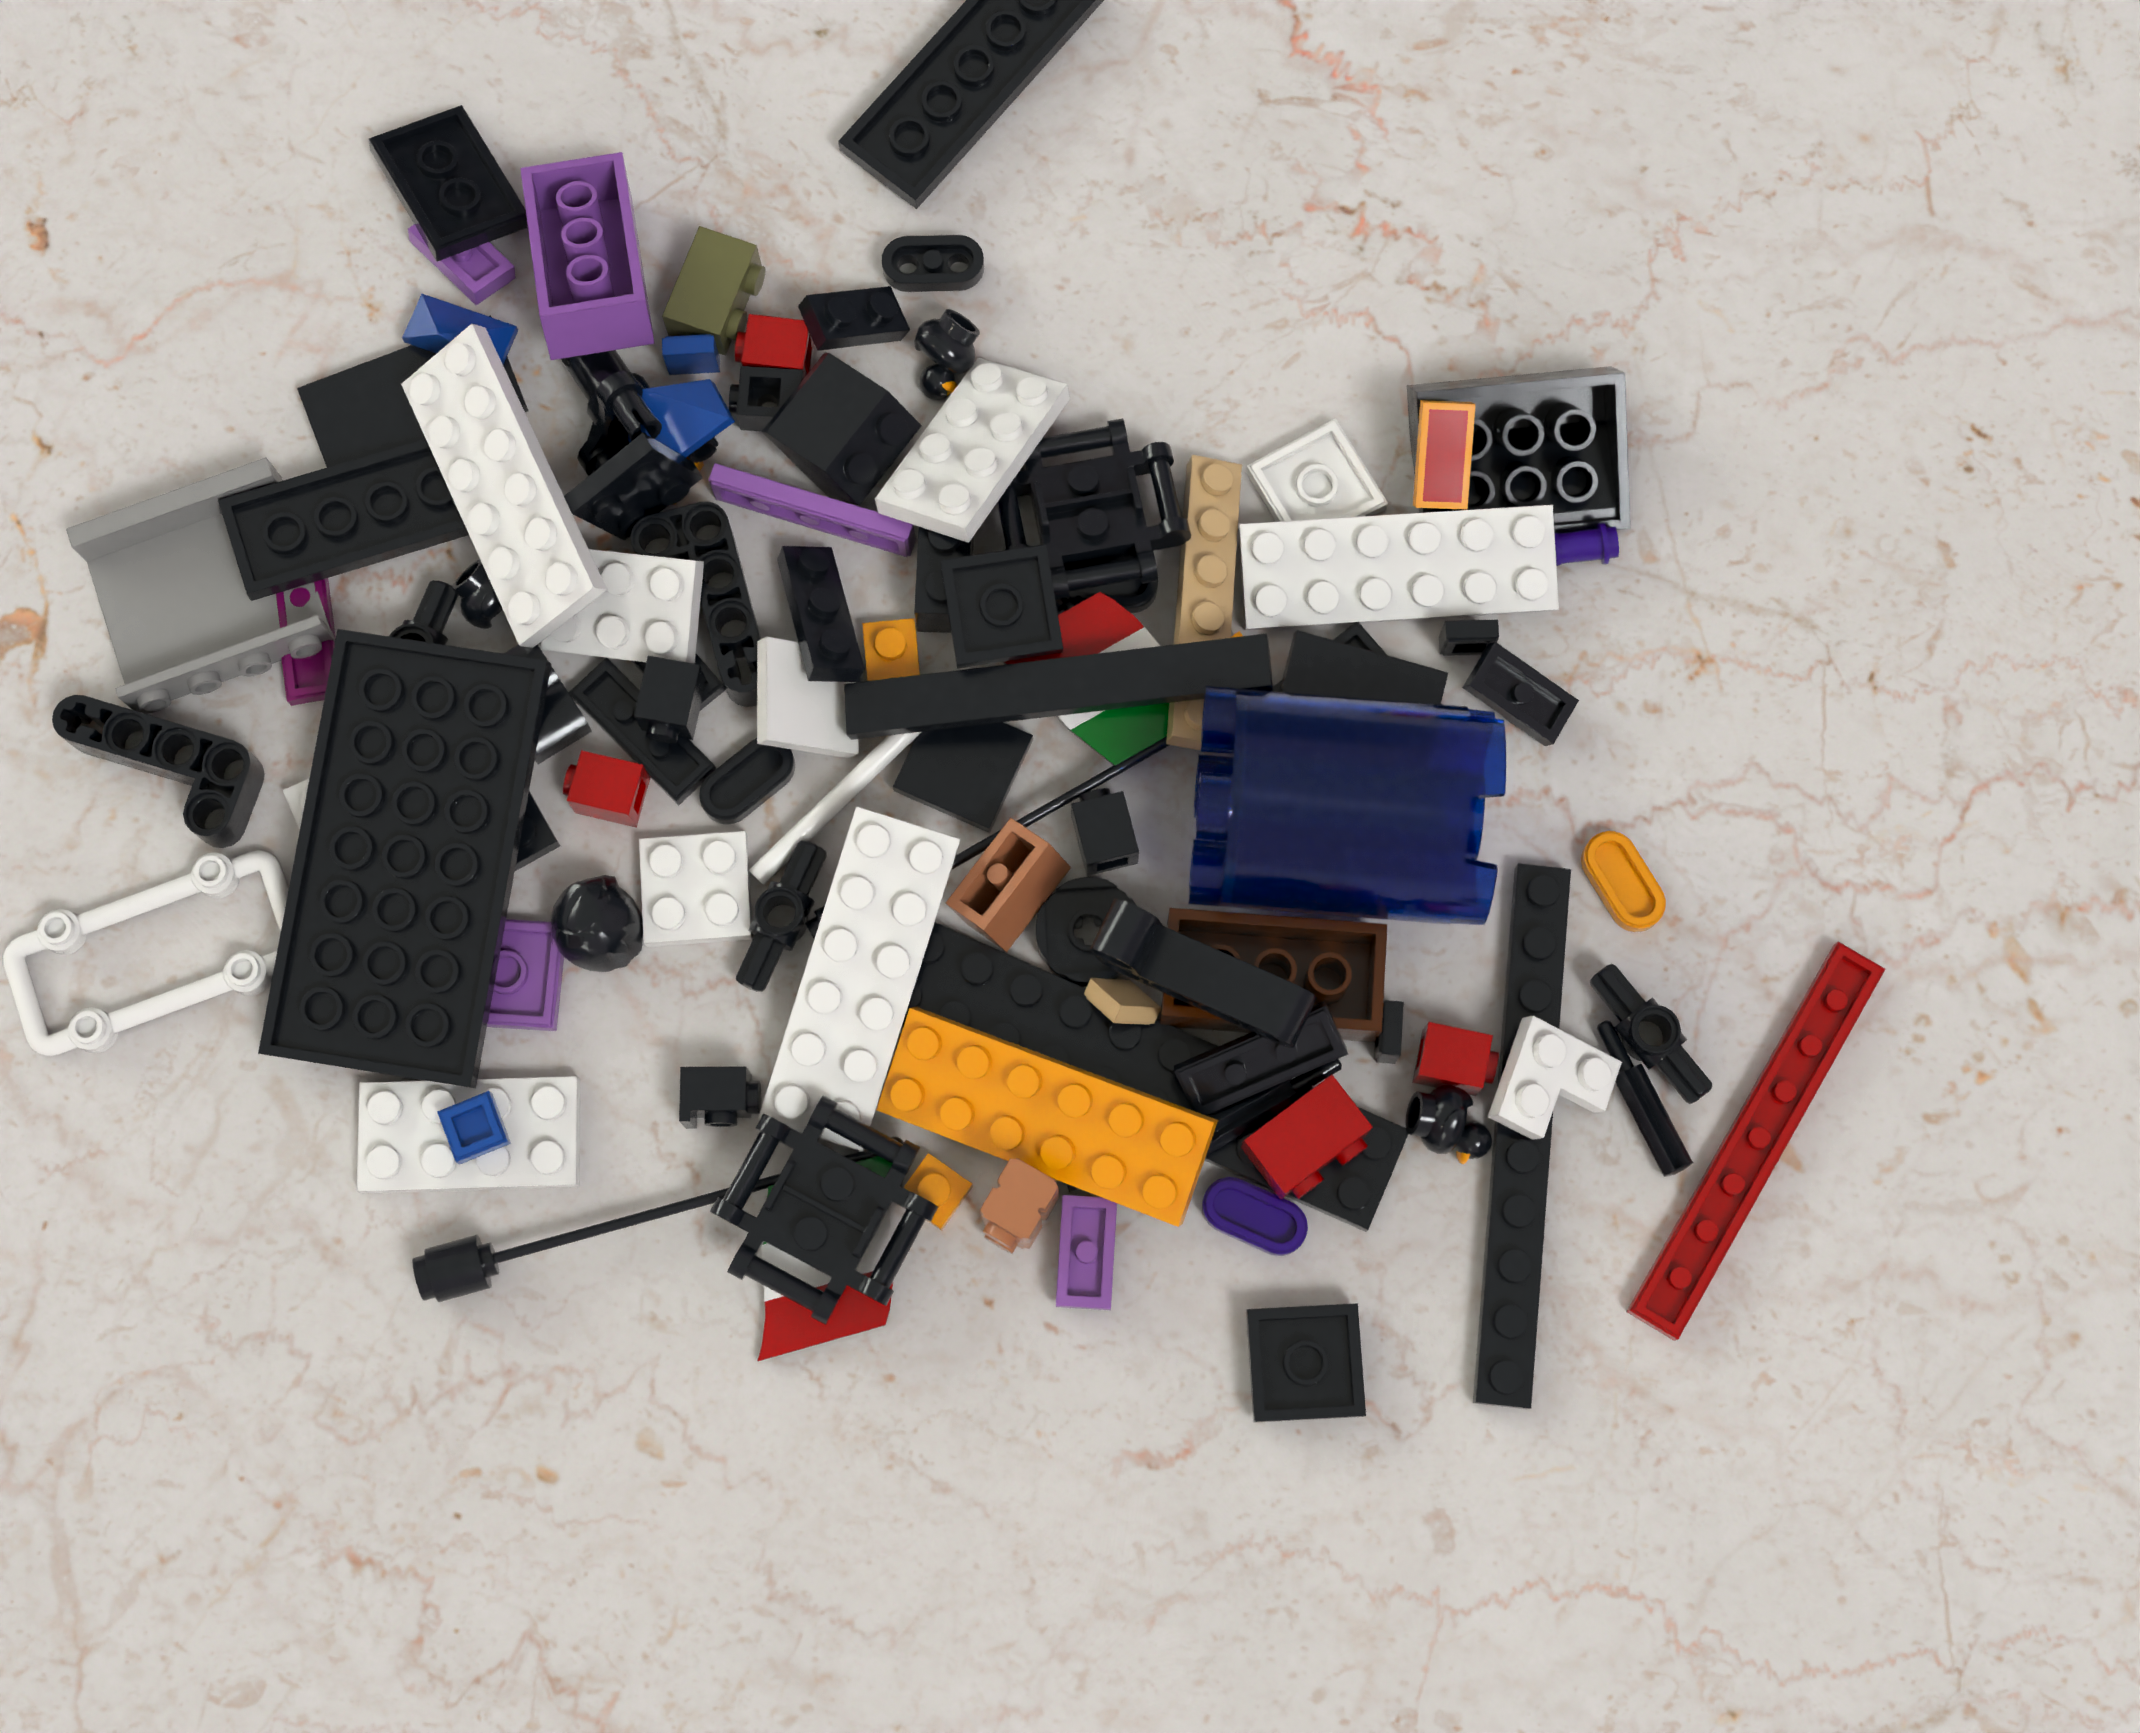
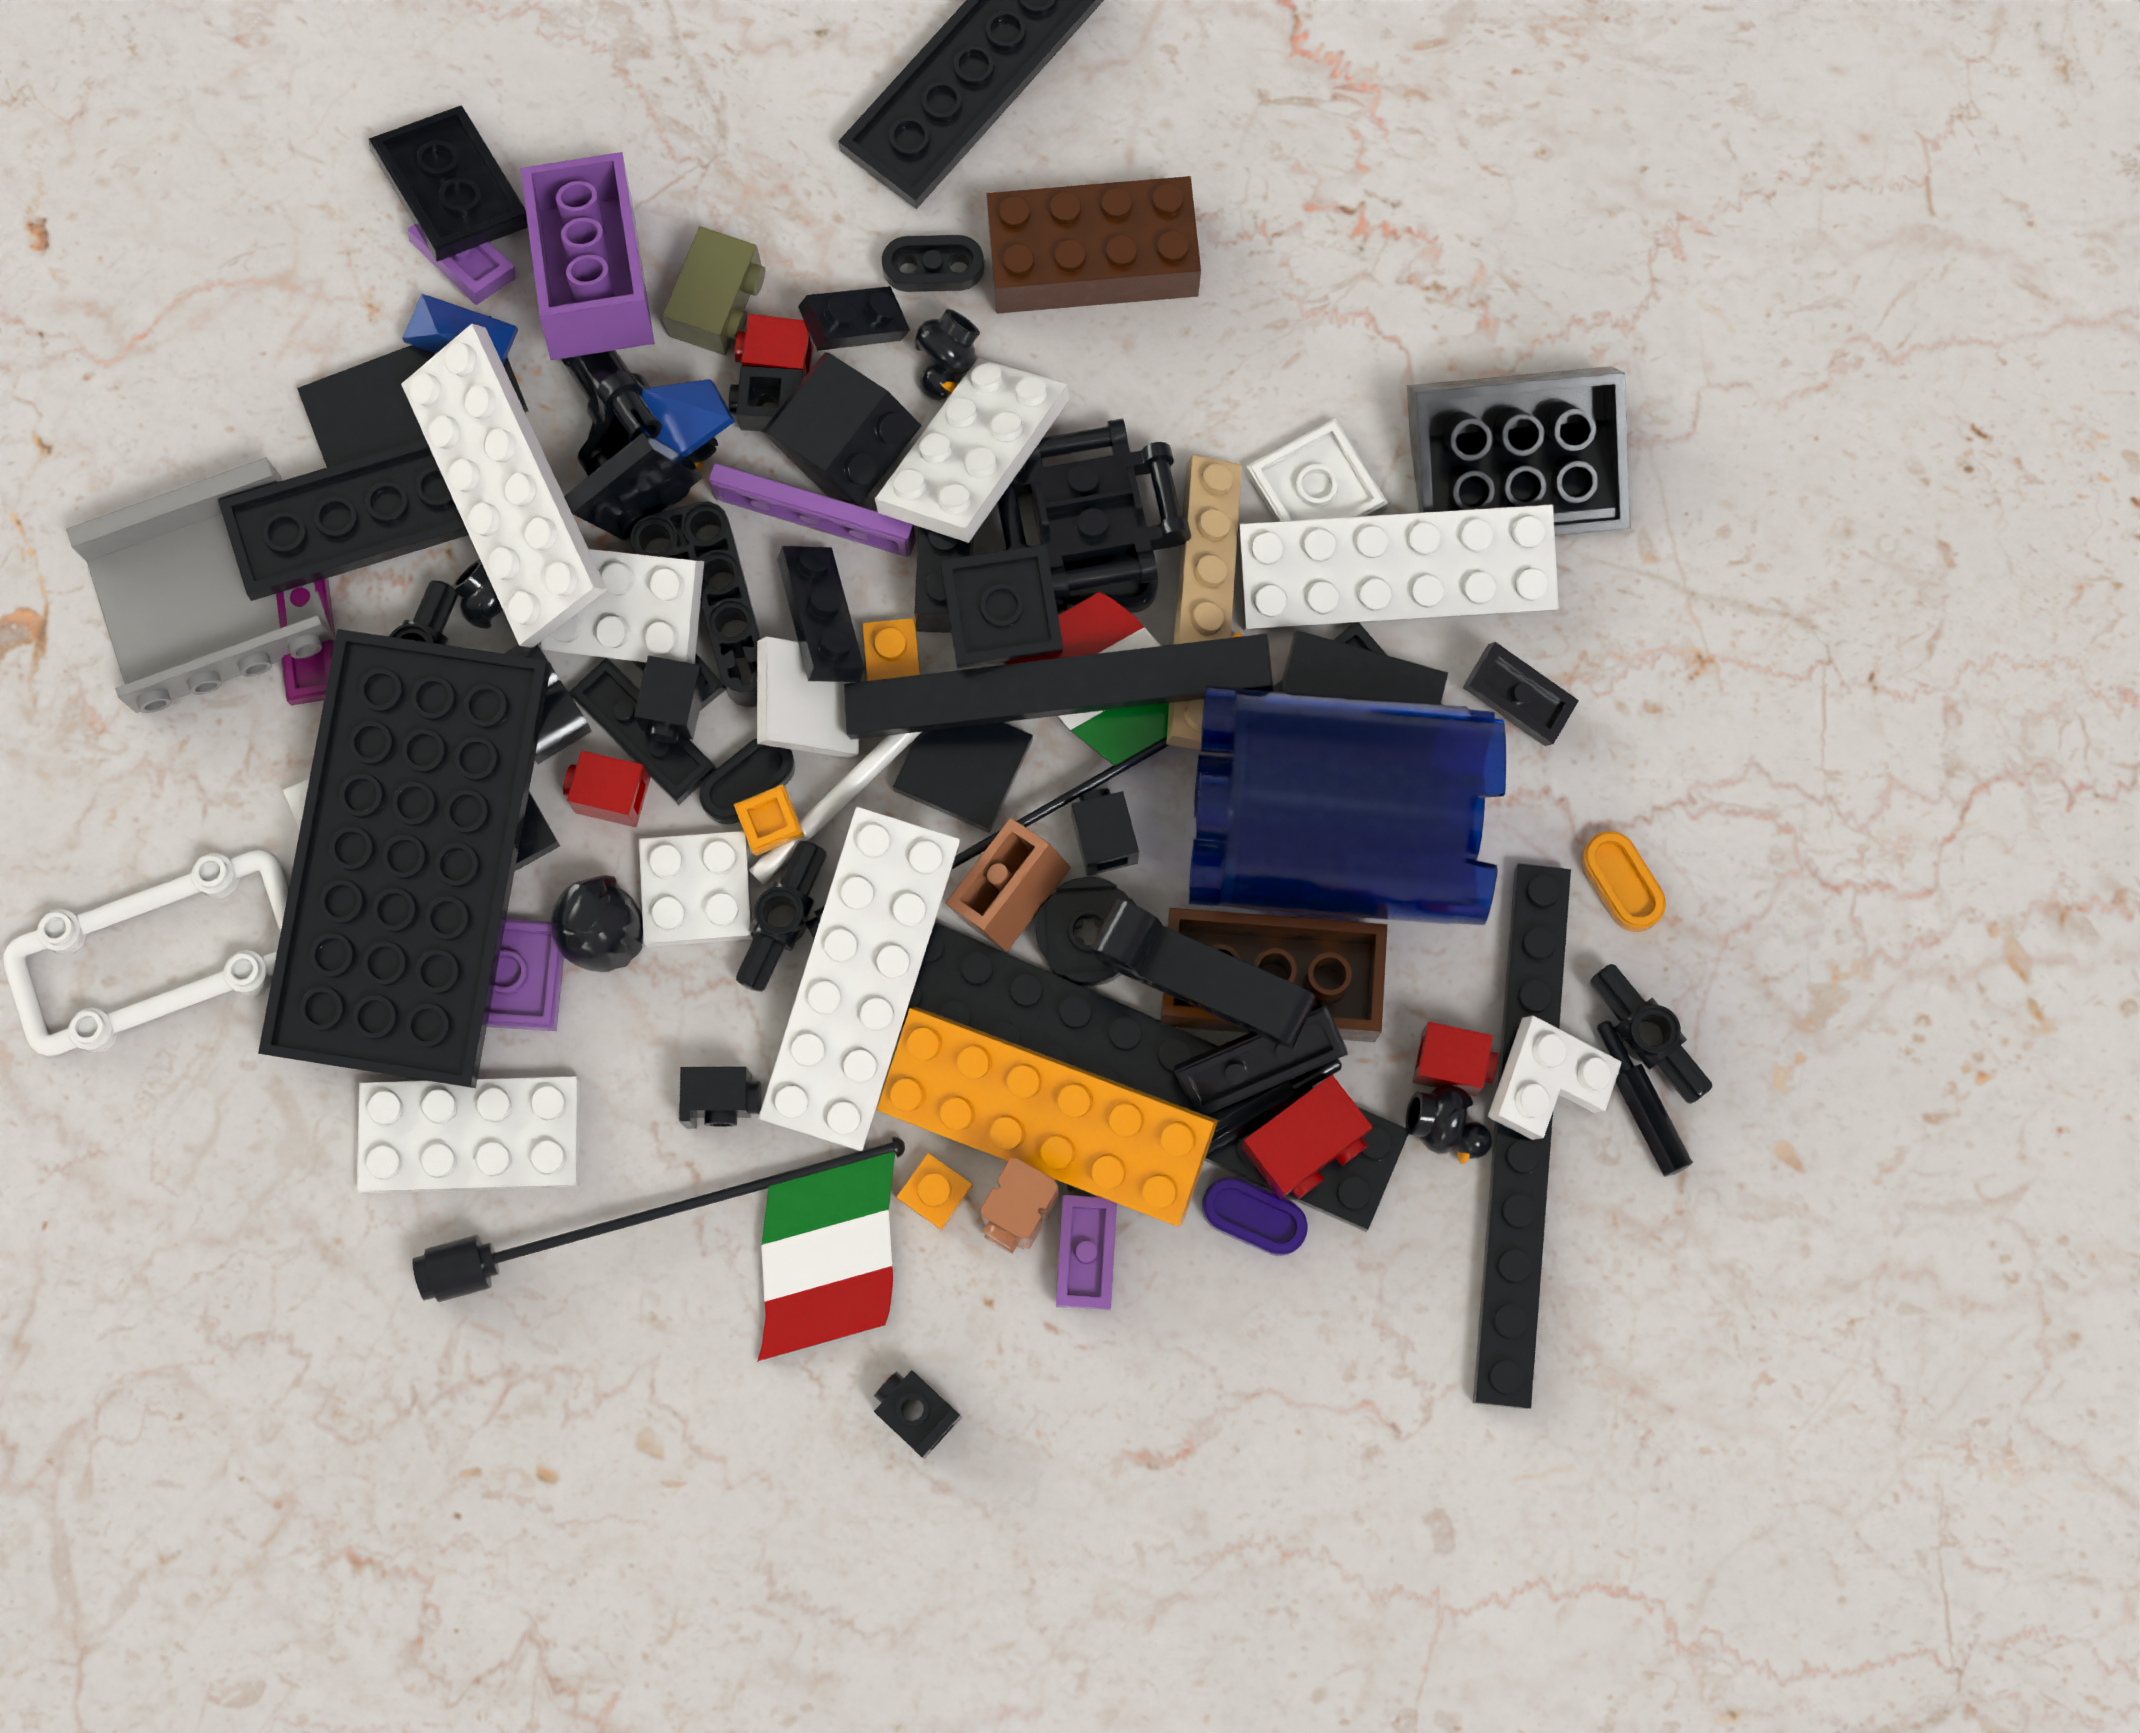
black beam [52,695,265,848] -> none
blue tile [437,1091,511,1165] -> none
blue tile [662,334,720,375] -> none
black brick [710,1095,939,1325] -> none
tan tile [1084,978,1161,1025] -> none
black plate [1246,1303,1366,1423] -> none
black tile [1374,1000,1404,1064] -> none
tile [1413,400,1476,510] -> none
black tile [1439,620,1499,656] -> none
dark purple pin [1555,523,1619,566] -> none
red tile [1626,942,1885,1341] -> none
none -> light orange tile [734,784,805,856]
none -> black brick [873,1370,962,1459]
none -> reddish brown brick [986,176,1201,314]

